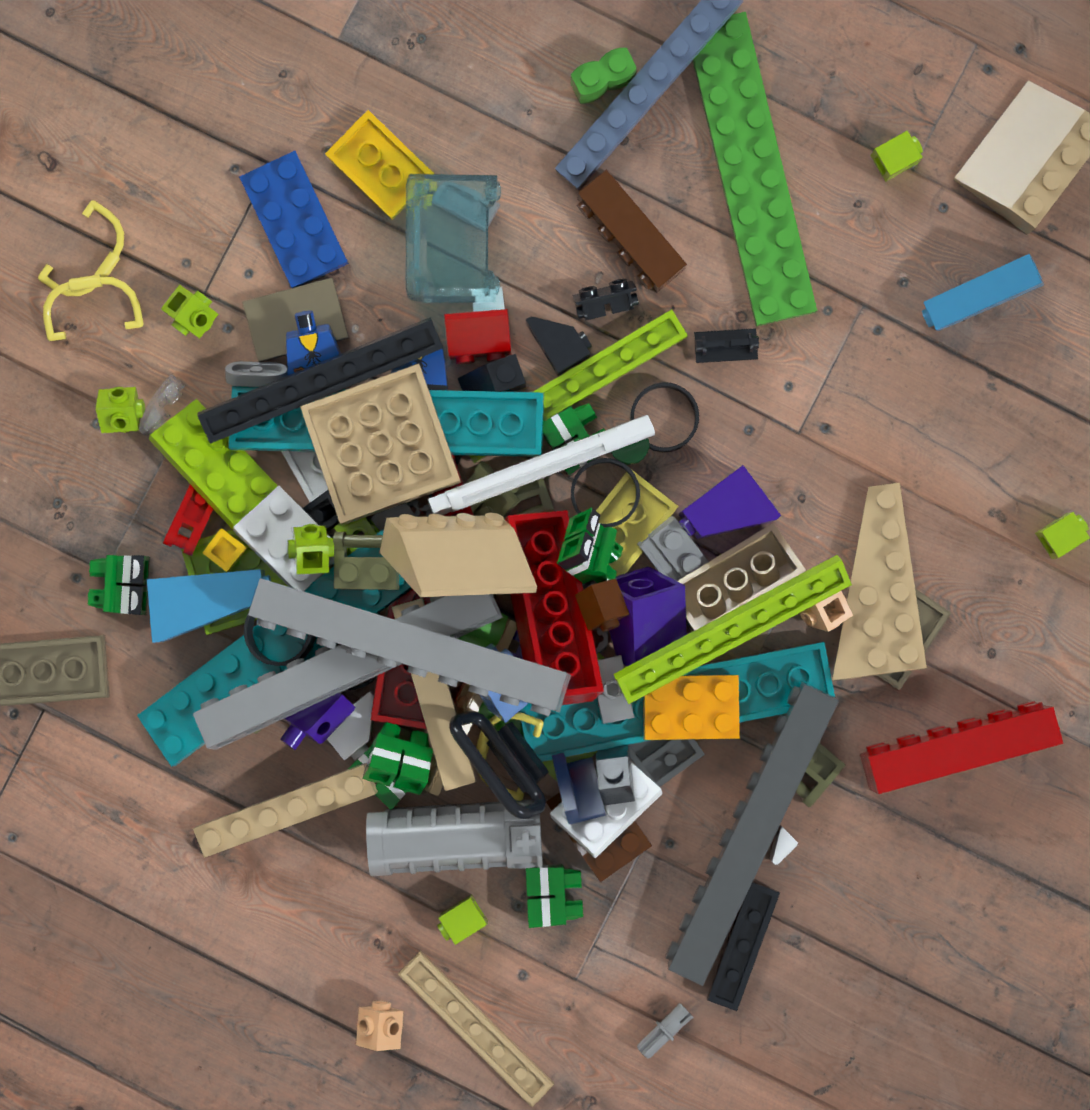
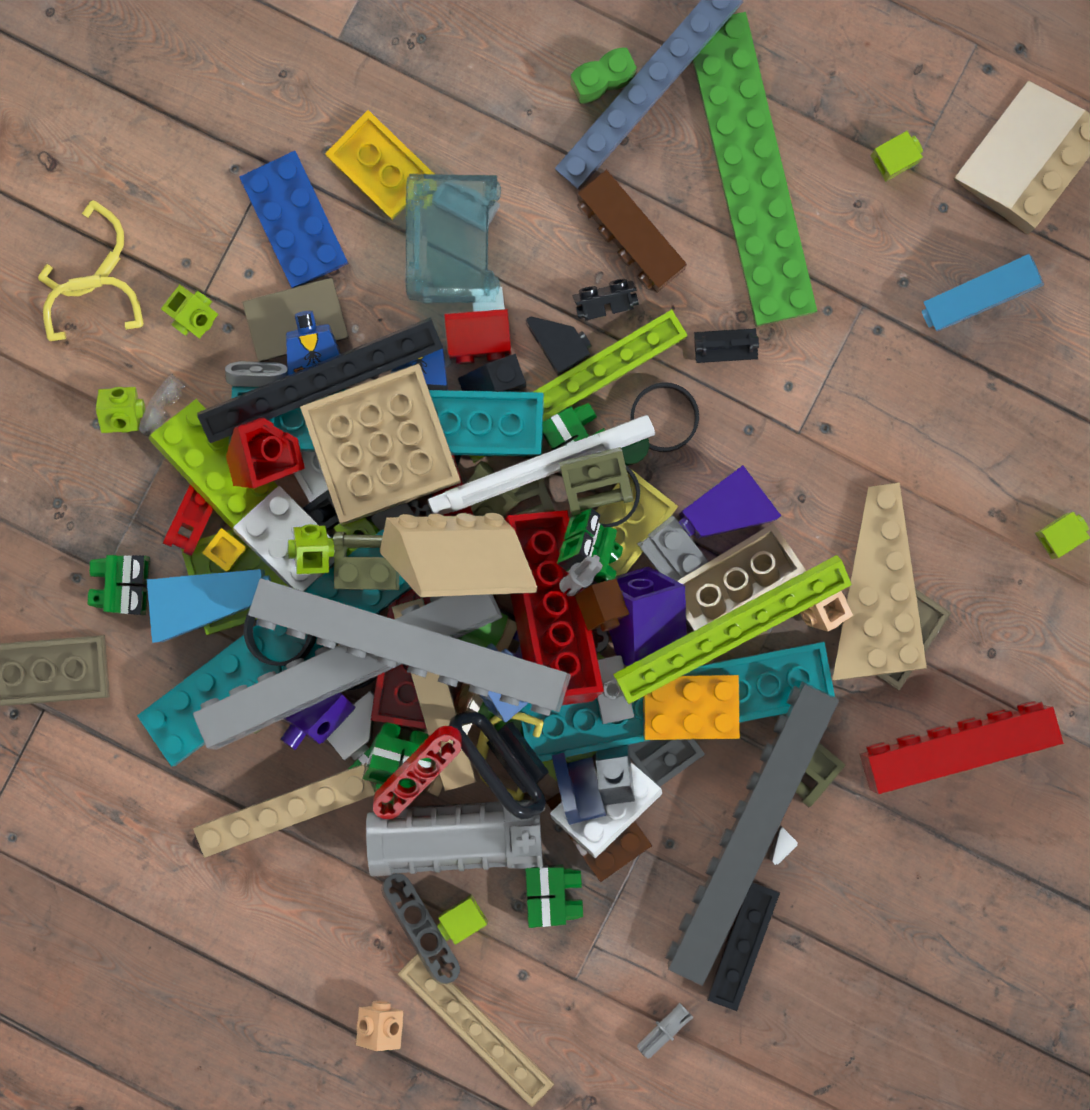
none -> red slope [226,418,305,489]
none -> red beam [373,726,462,819]
none -> dark grey beam [381,873,460,984]
none -> olive plate [559,447,633,516]
none -> light grey axle [559,555,603,596]

